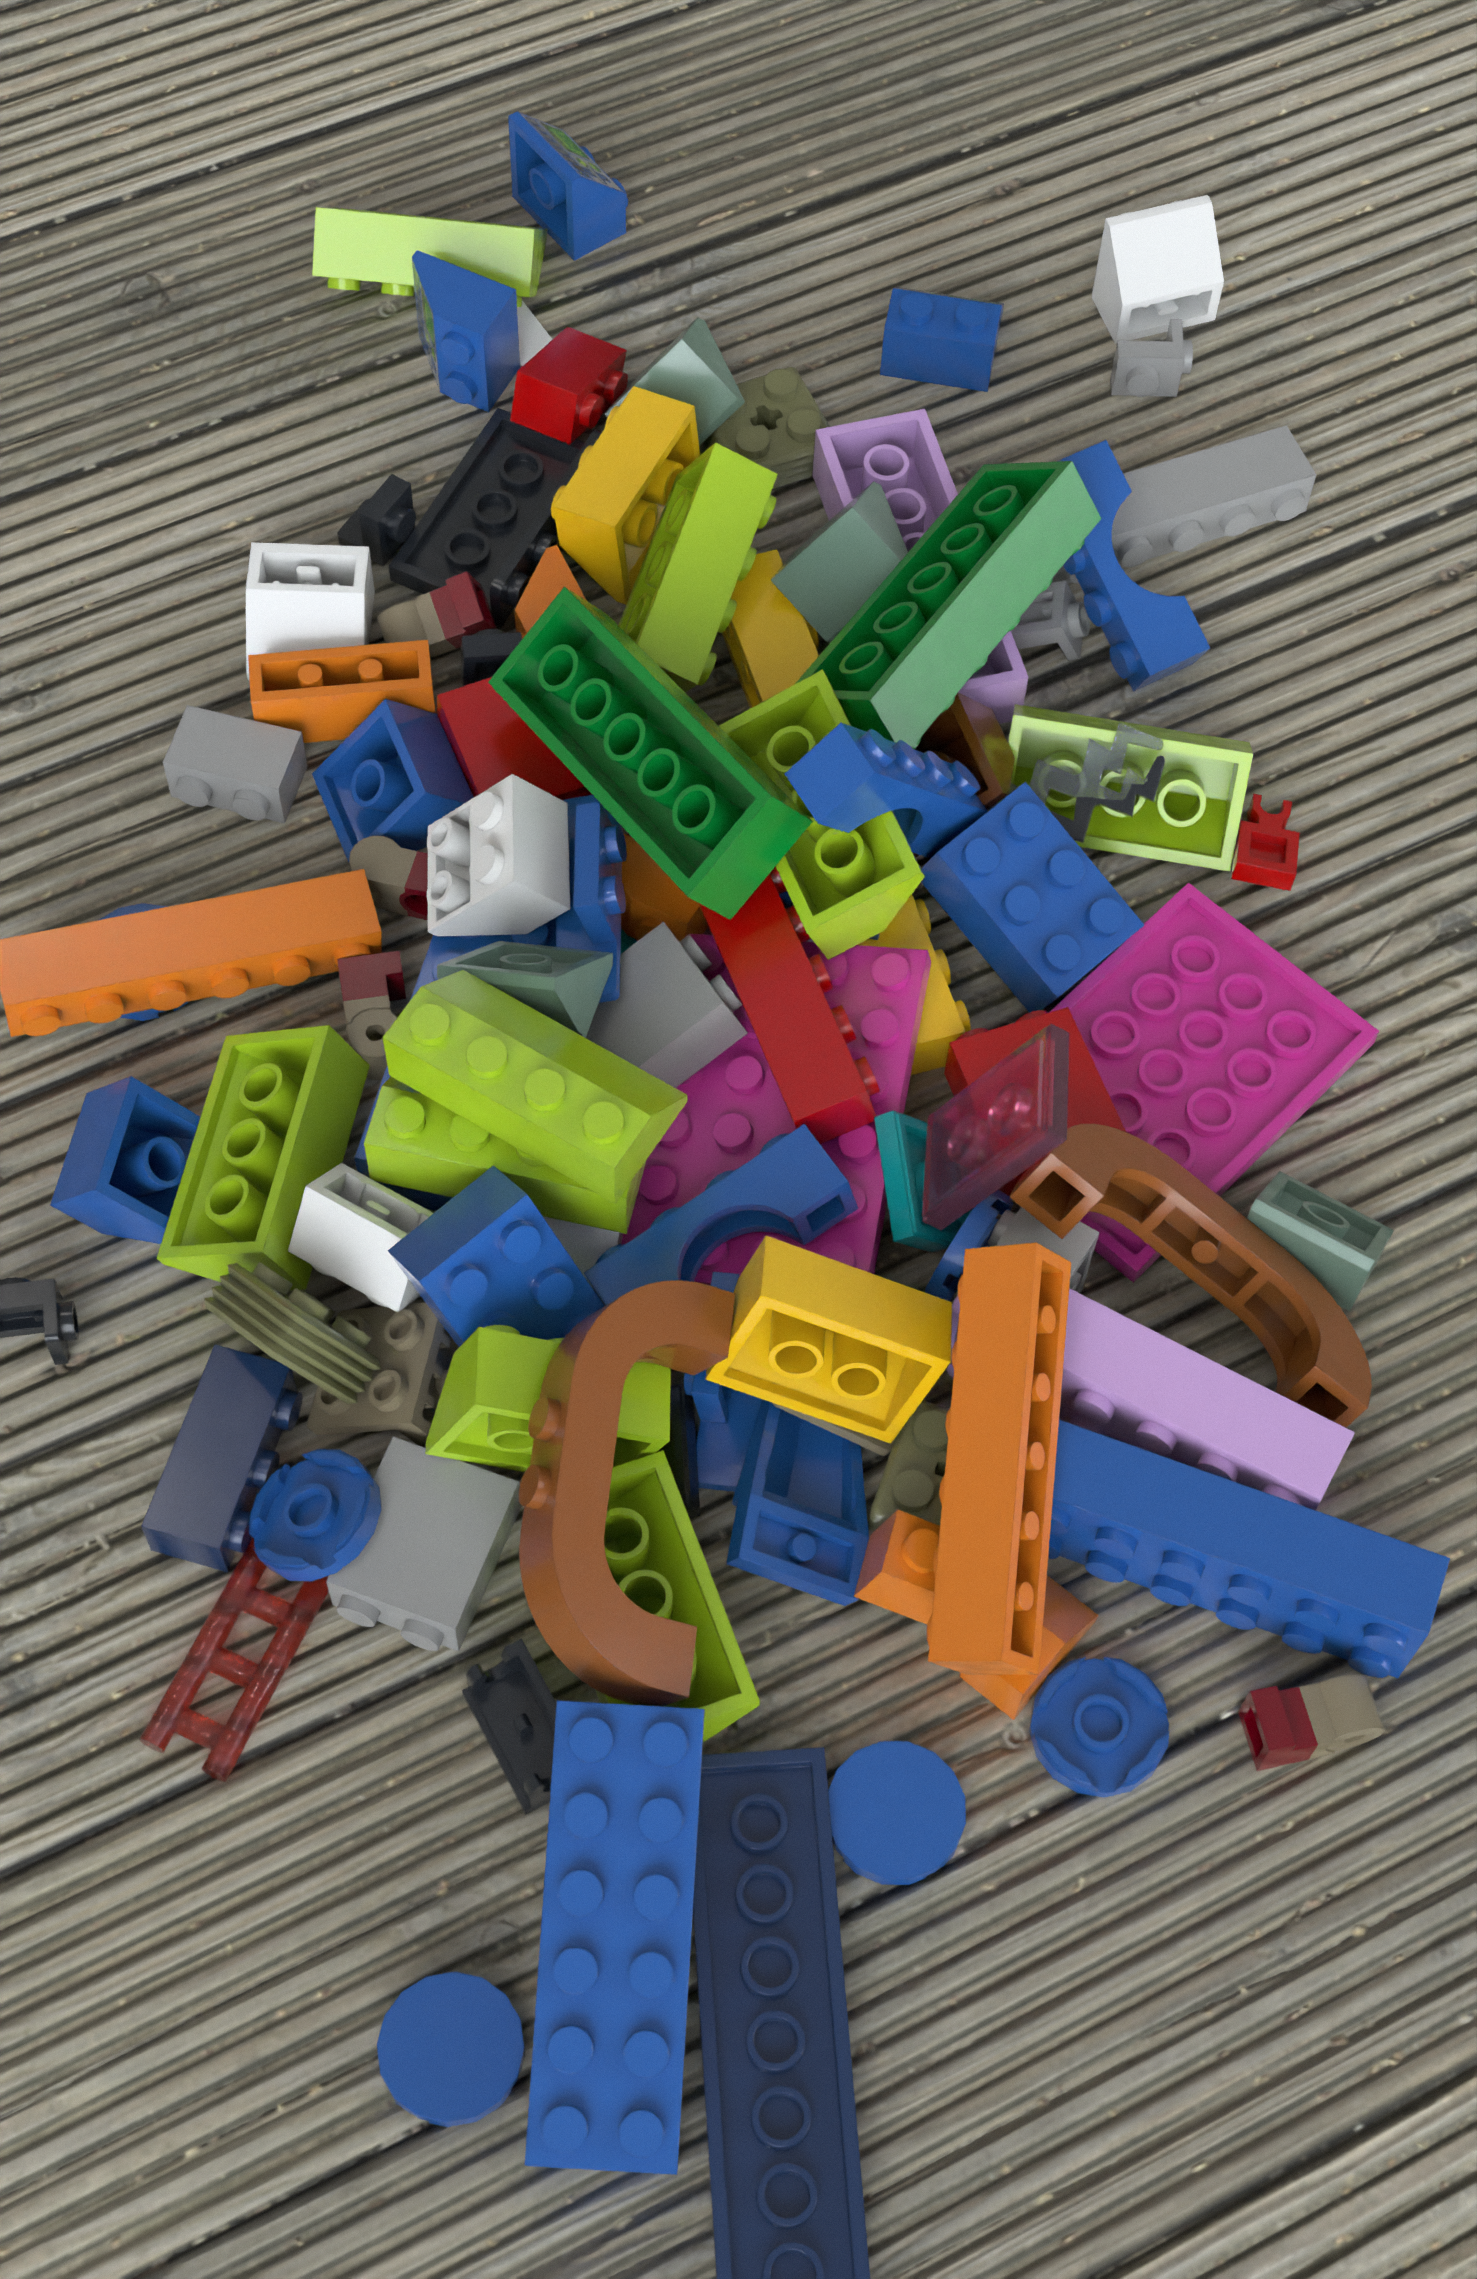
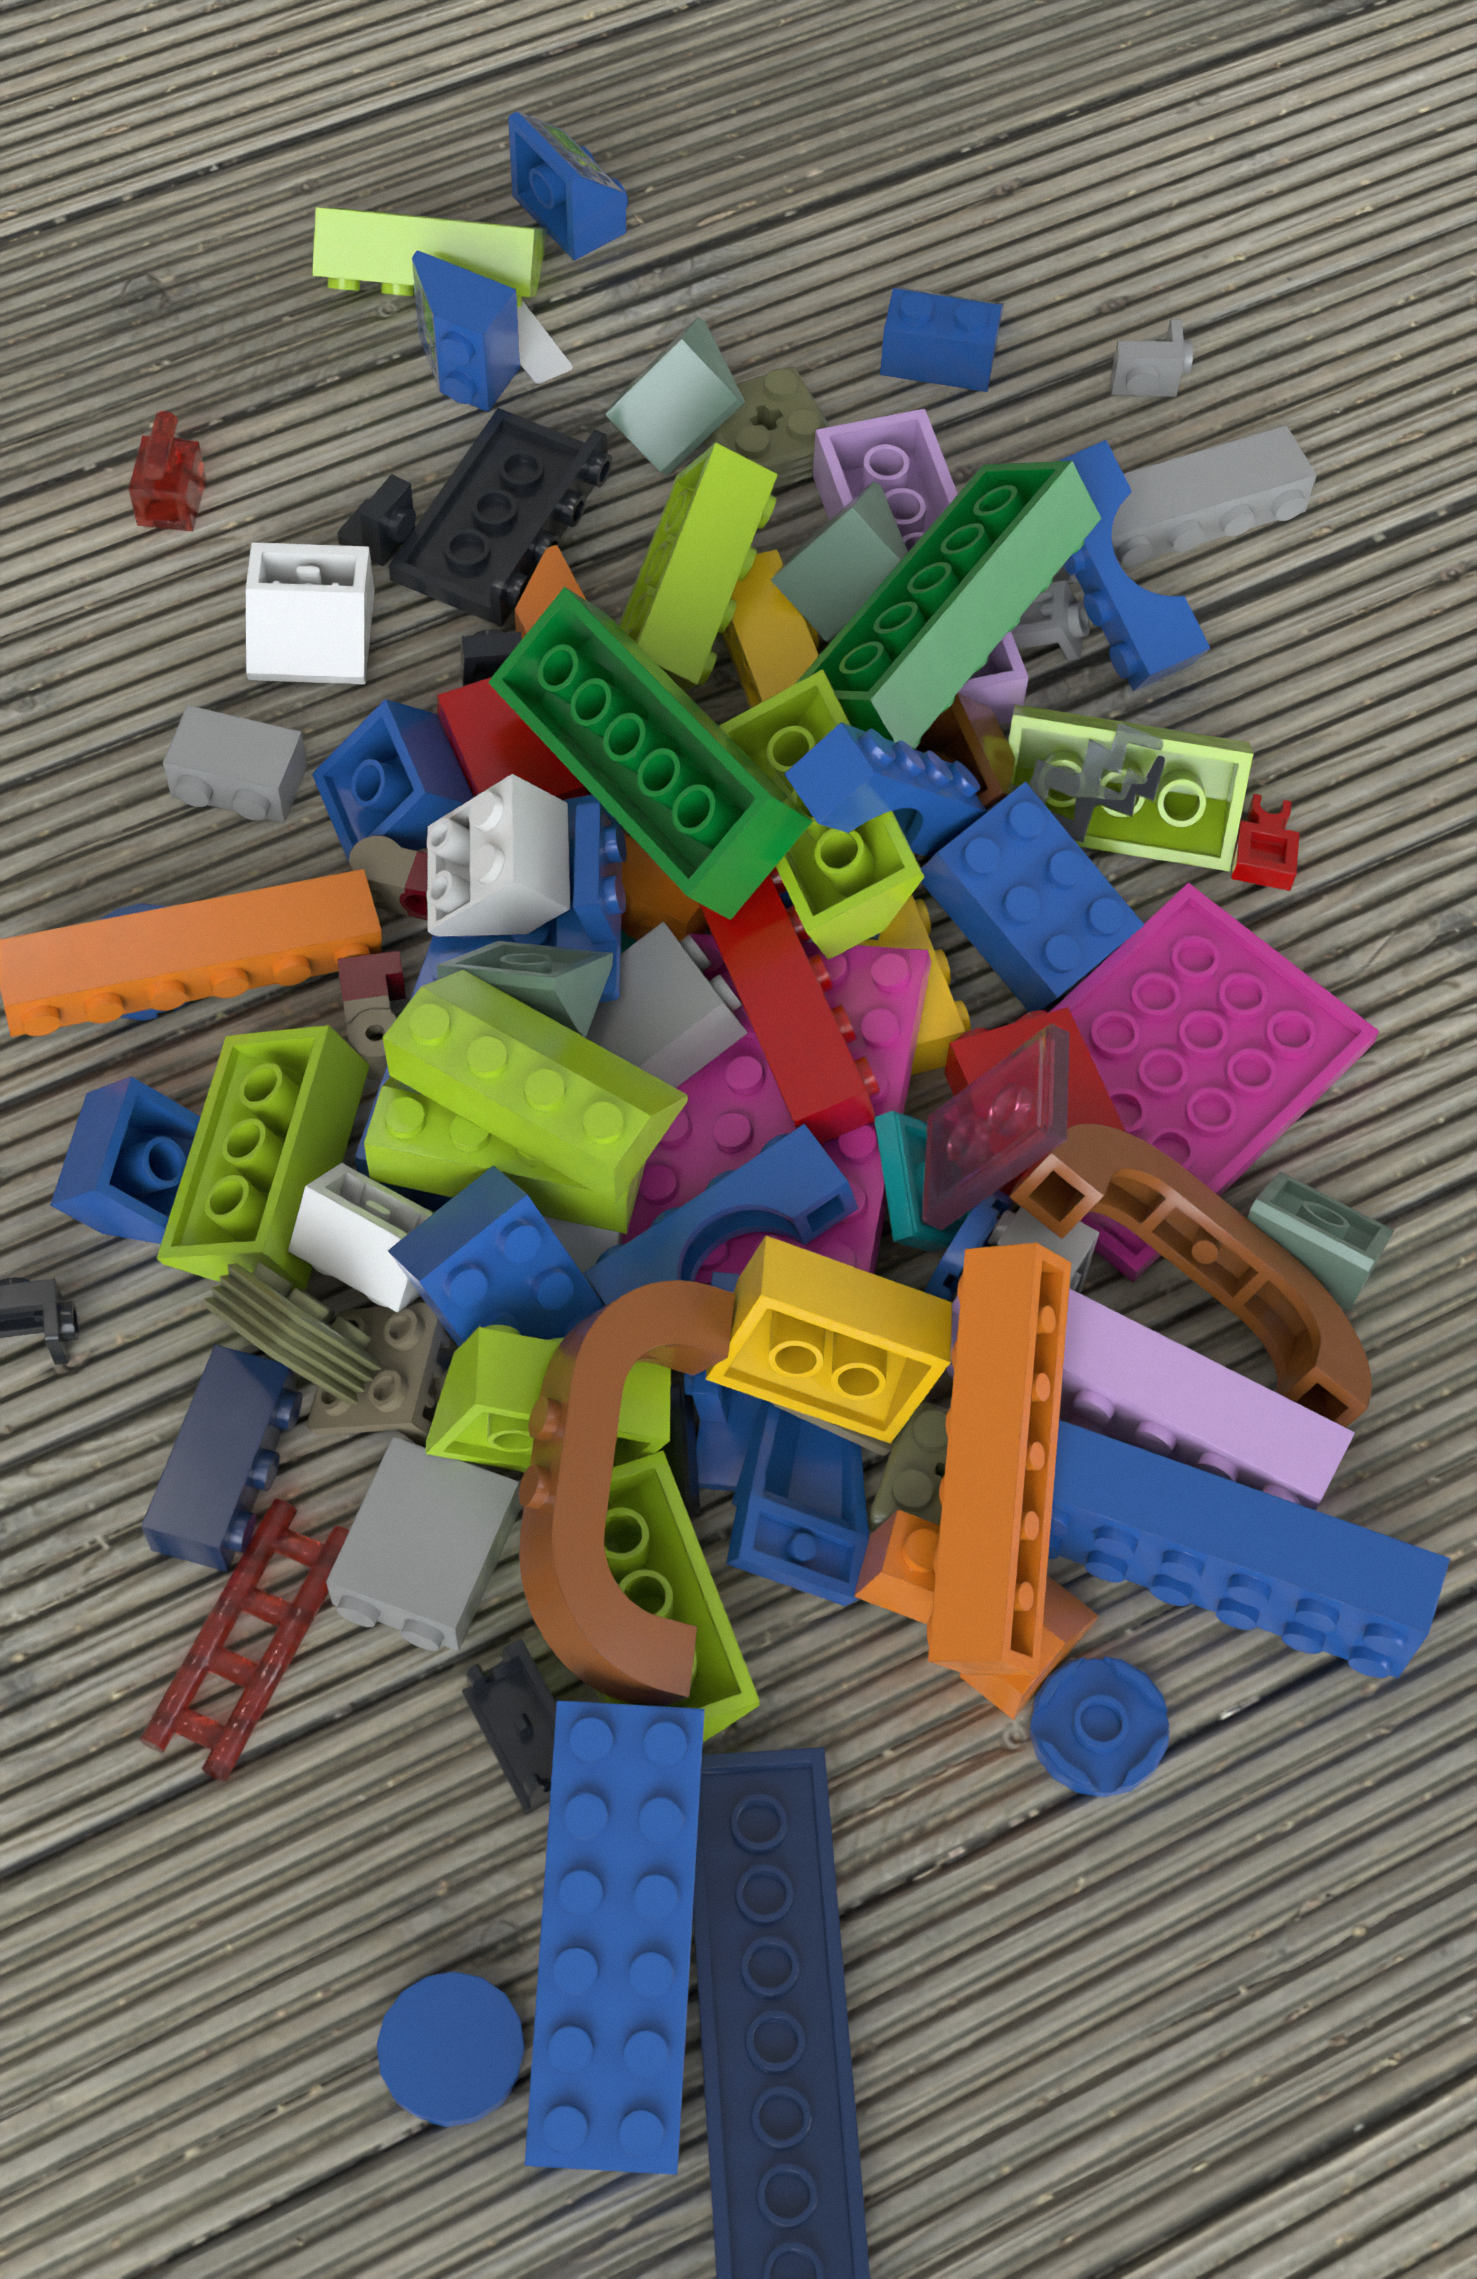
orange brick [248,640,436,743] -> none
blue tile [249,1449,381,1582] -> none
leg [377,571,497,658] -> none
red brick [510,326,628,444] -> none
yellow slope [551,386,700,605] -> none
blue tile [828,1741,966,1885] -> none
white slope [1092,195,1224,344] -> none
leg [1238,1674,1384,1771] -> none
none -> clear red brick [129,411,206,532]

